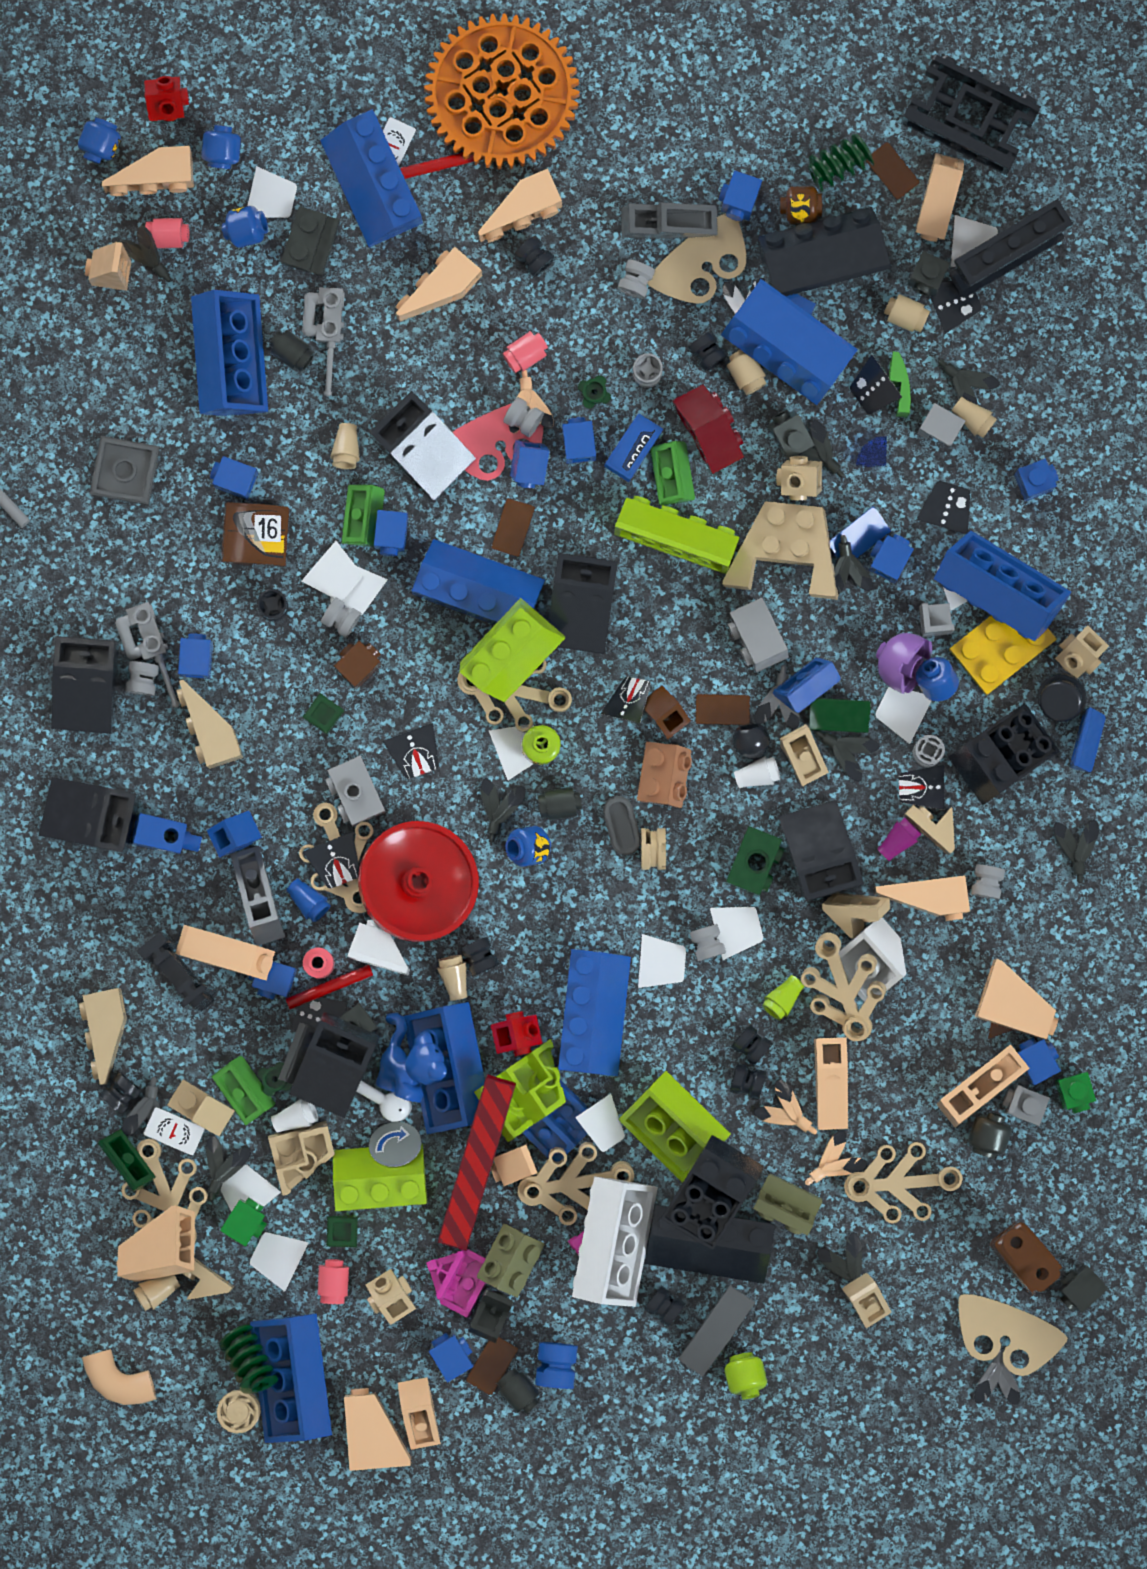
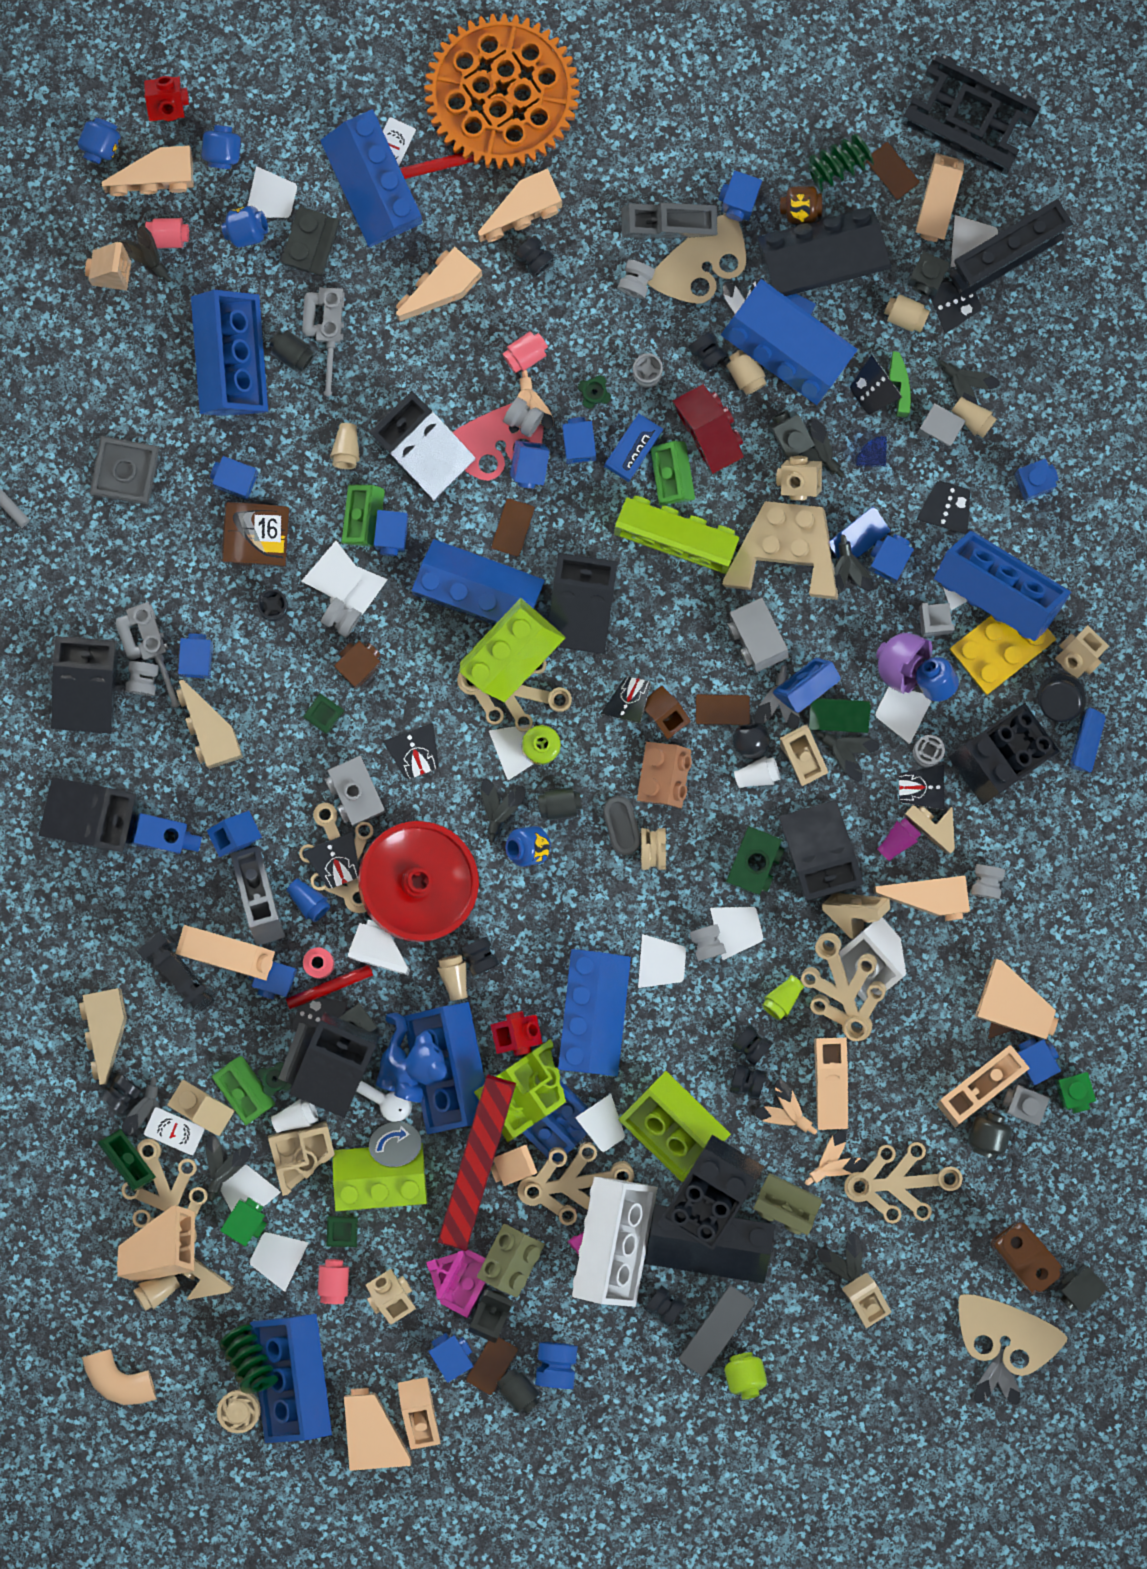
pearl dark grey piece [1053,820,1099,884] -> none

